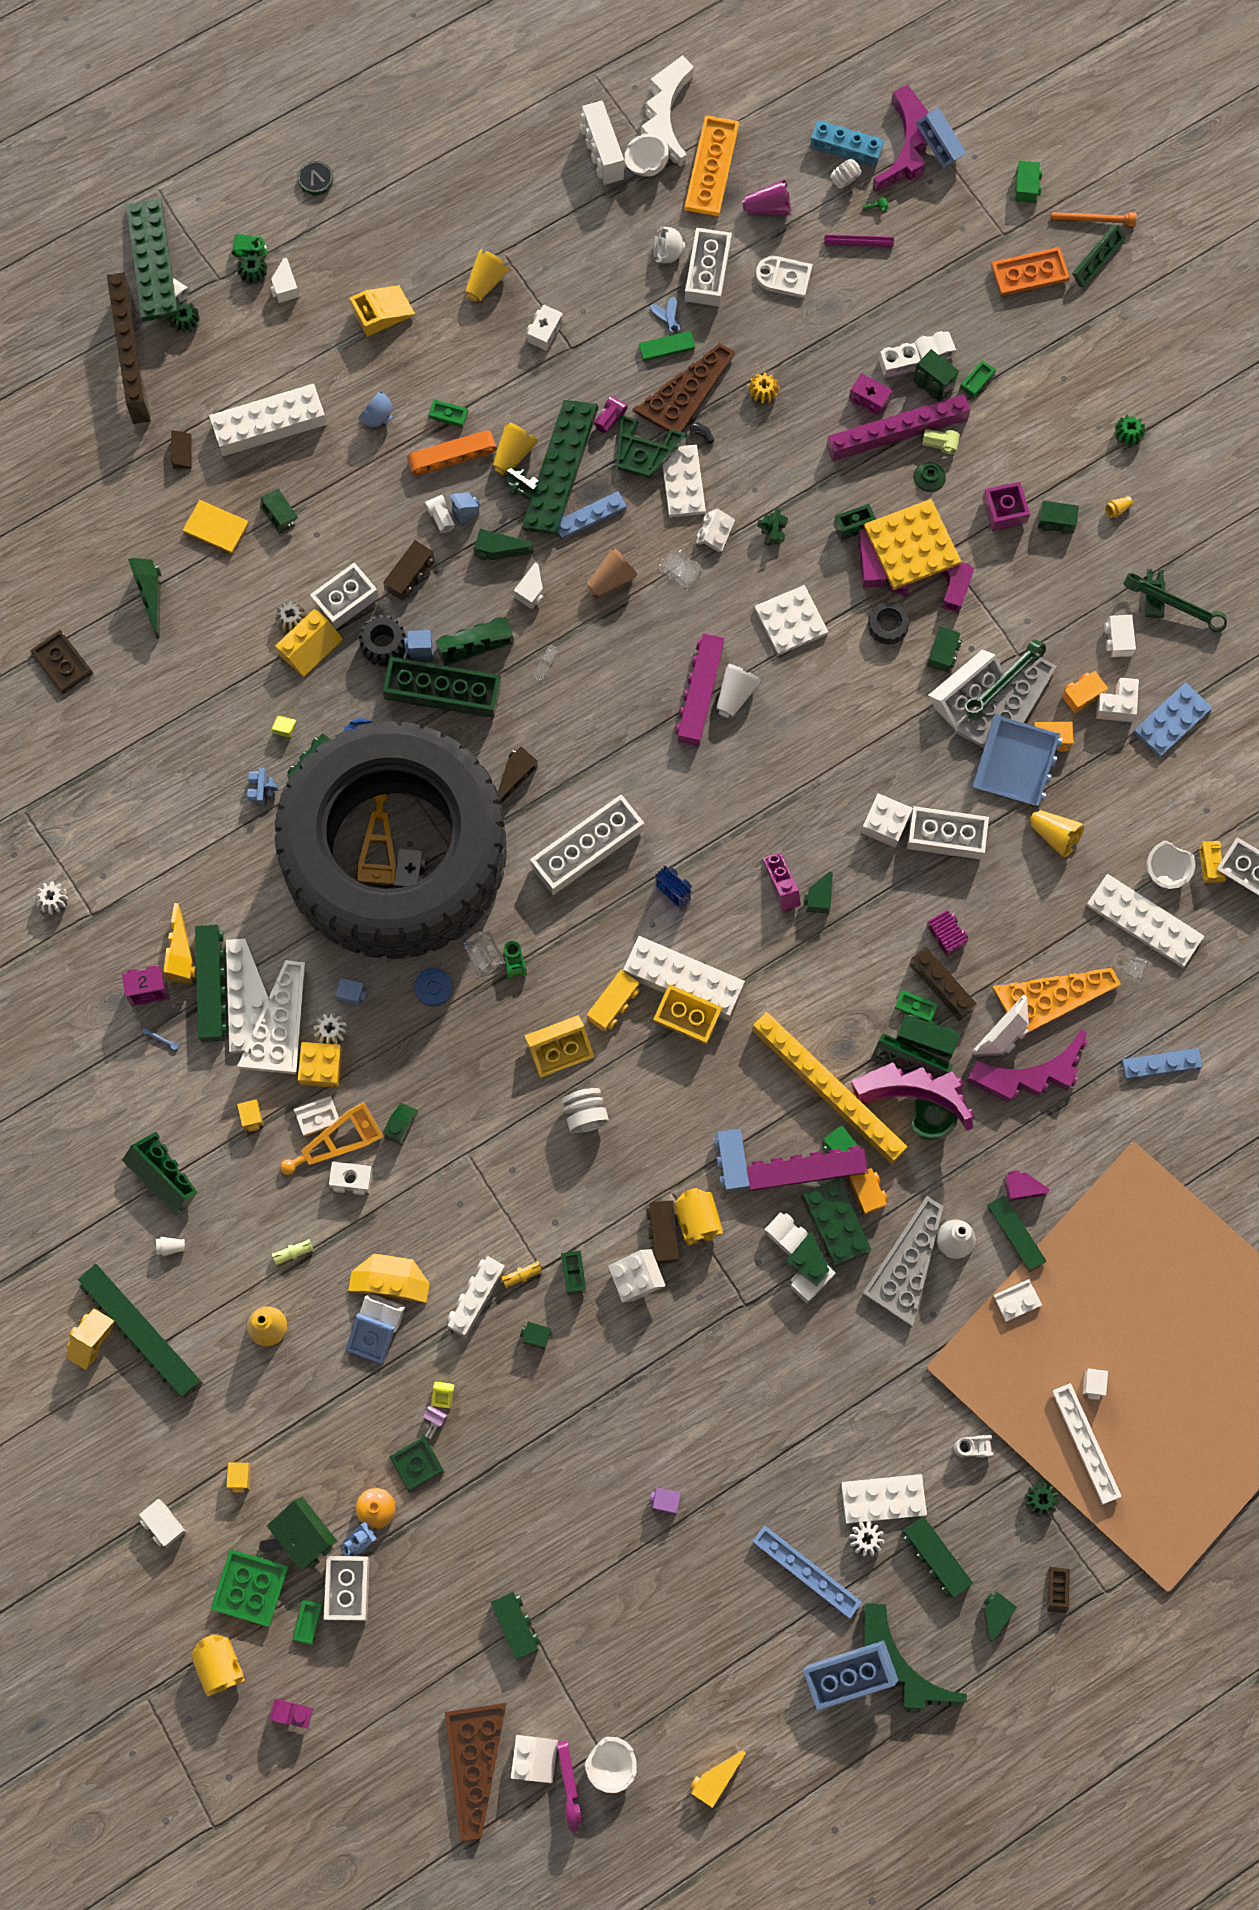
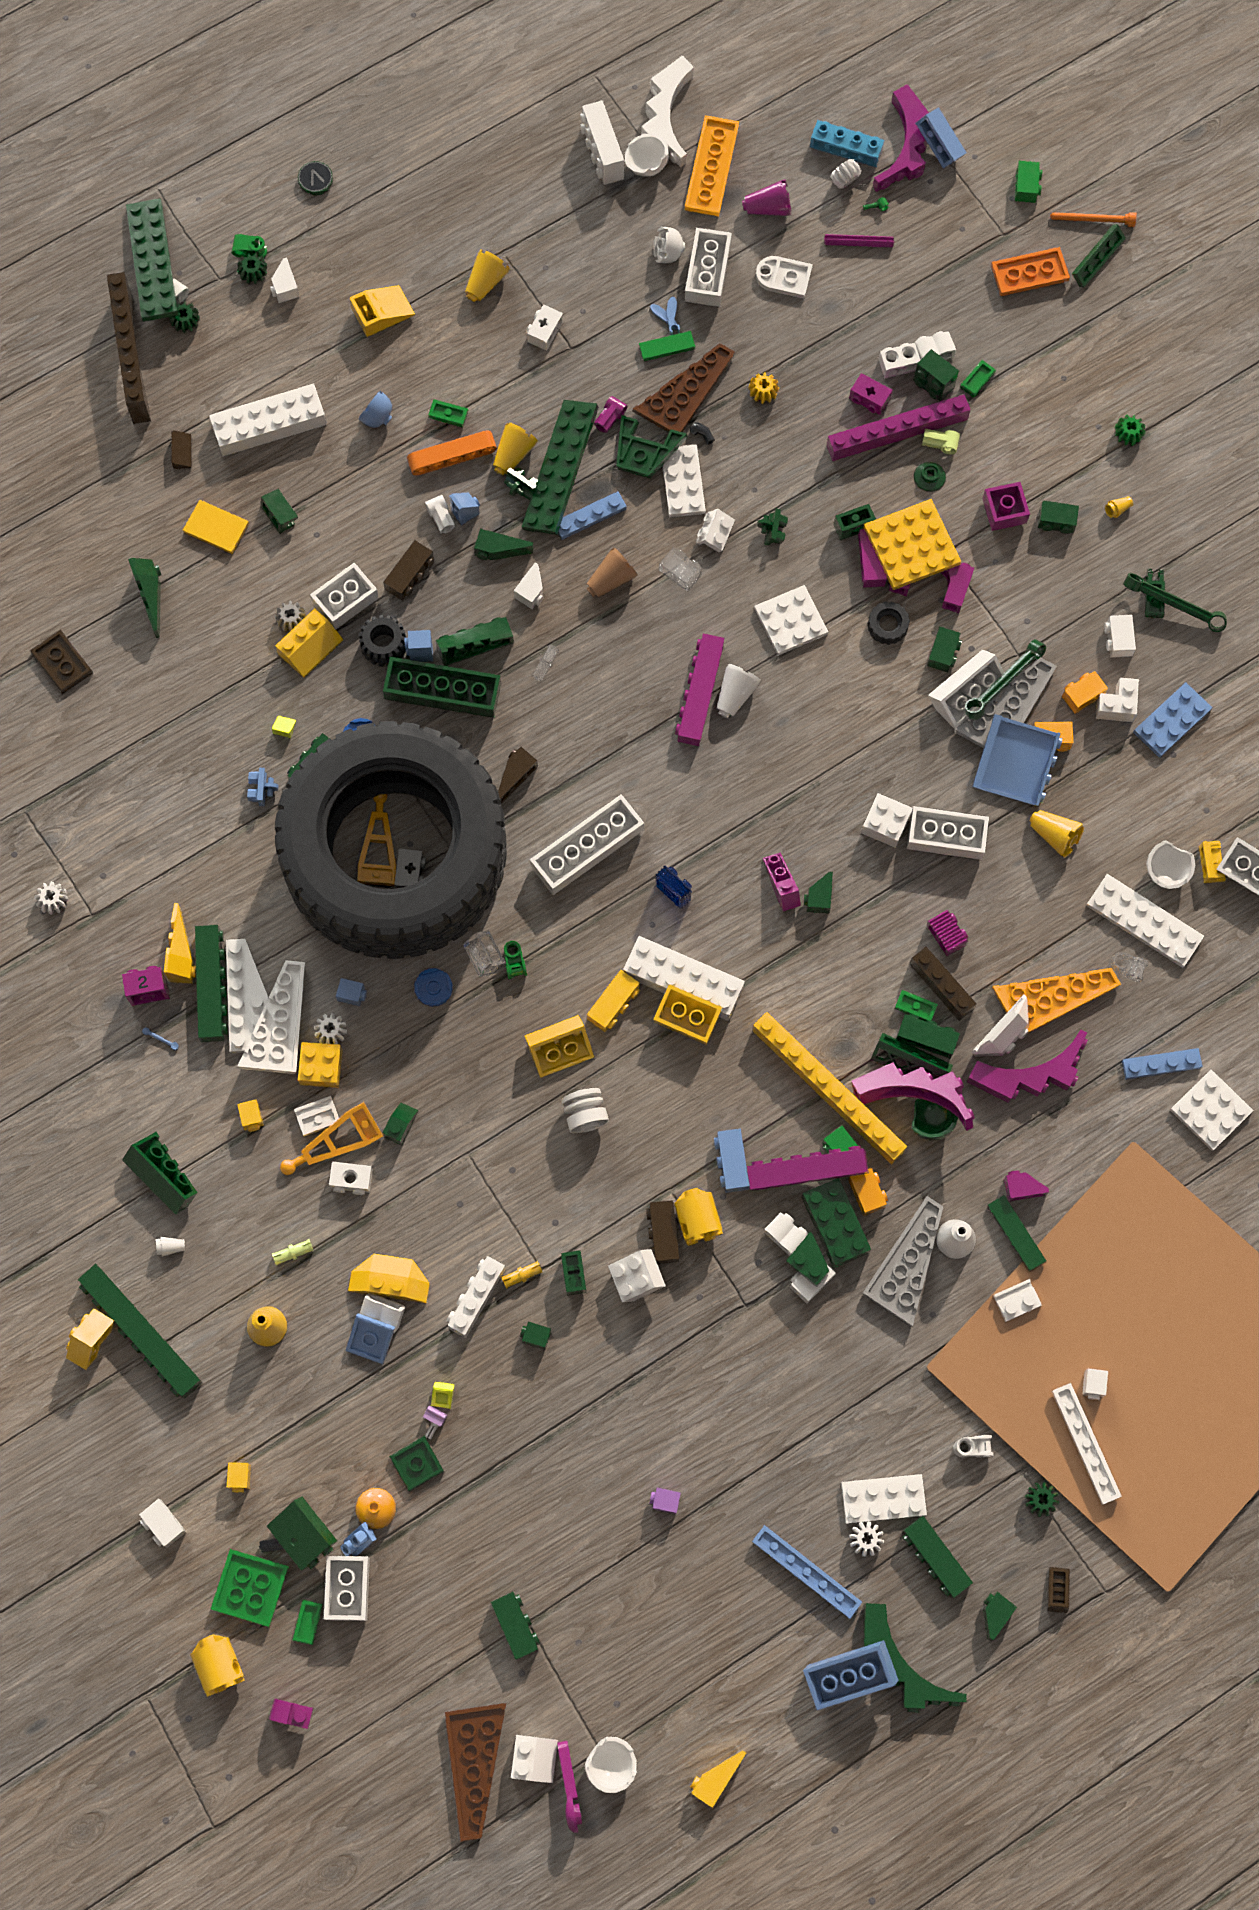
none -> white plate [1170,1070,1254,1151]

